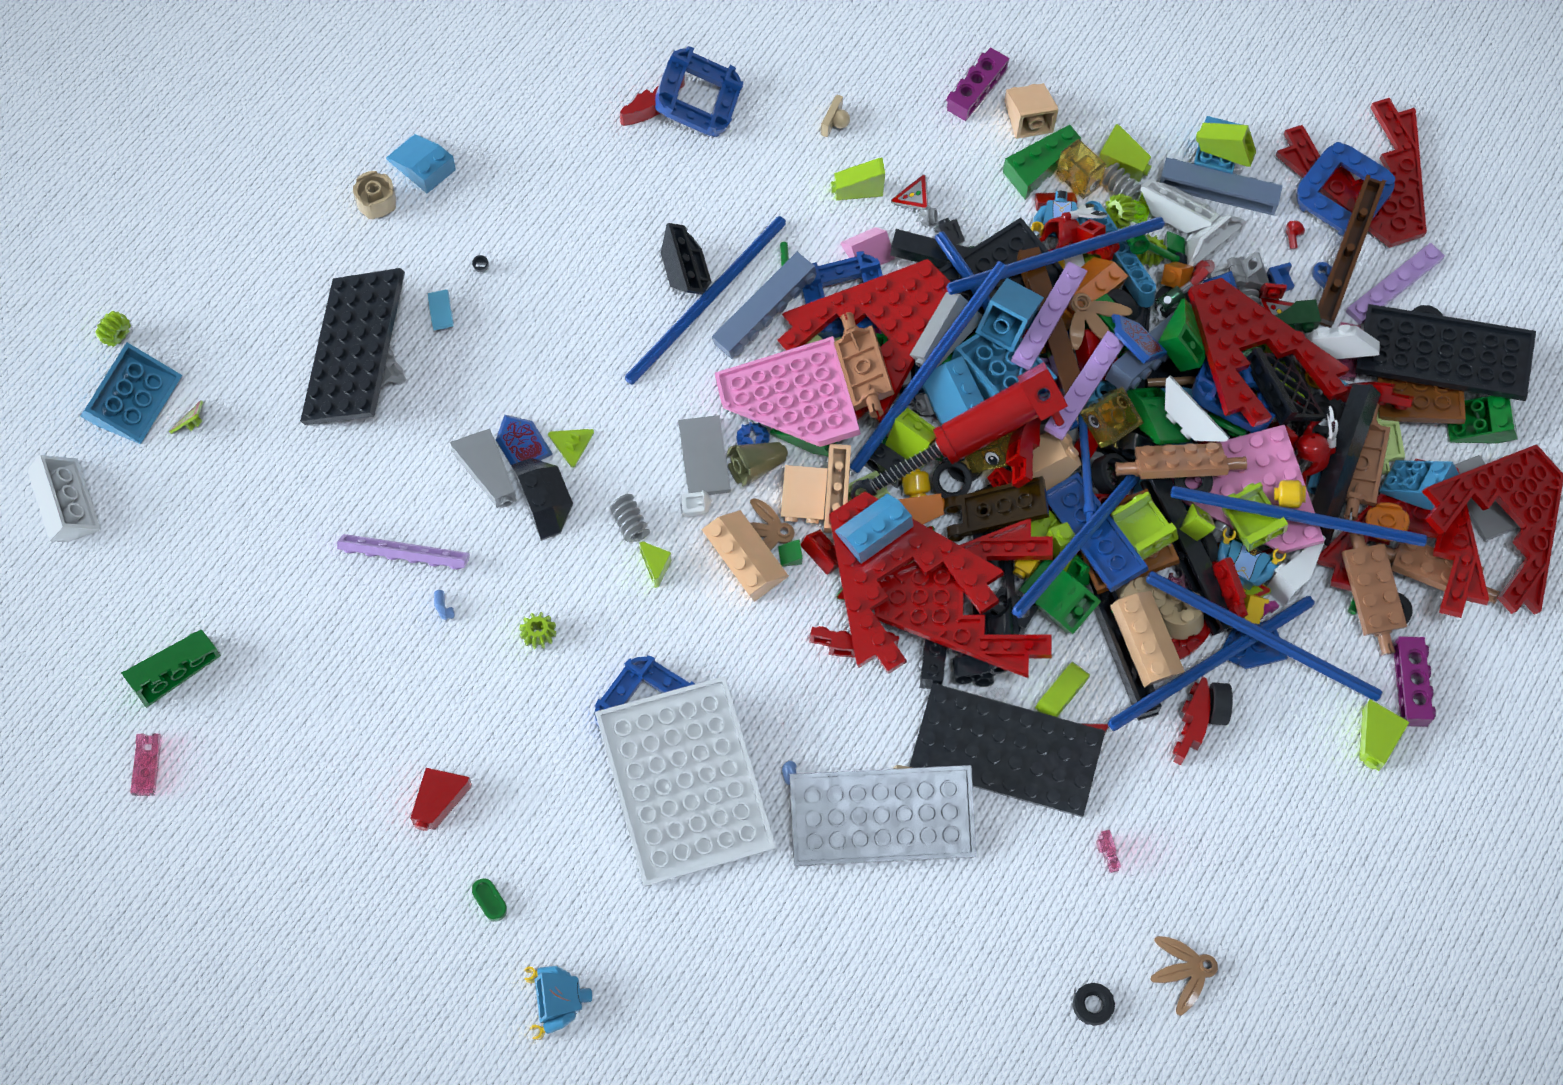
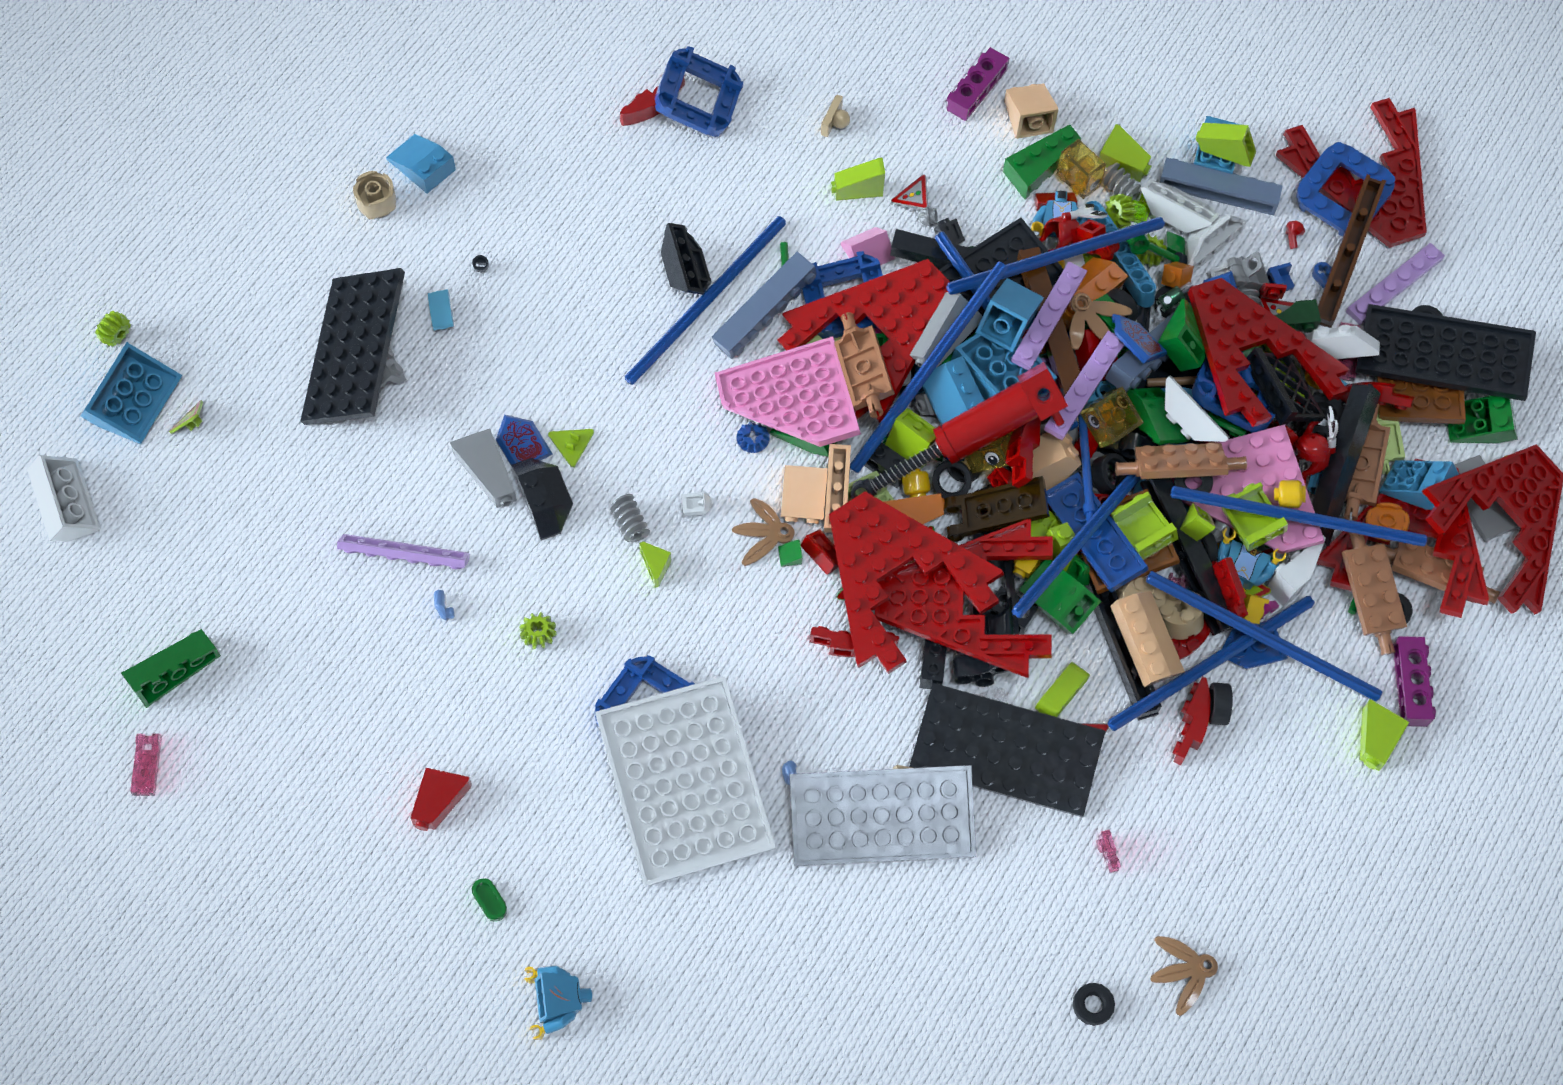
light grey tile [678,415,731,495] -> none
light nougat slope [701,510,789,602] -> none
olive cone [727,442,788,487] -> none
dark azure slope [835,493,914,564] -> none
red slope [1190,260,1215,286] -> none

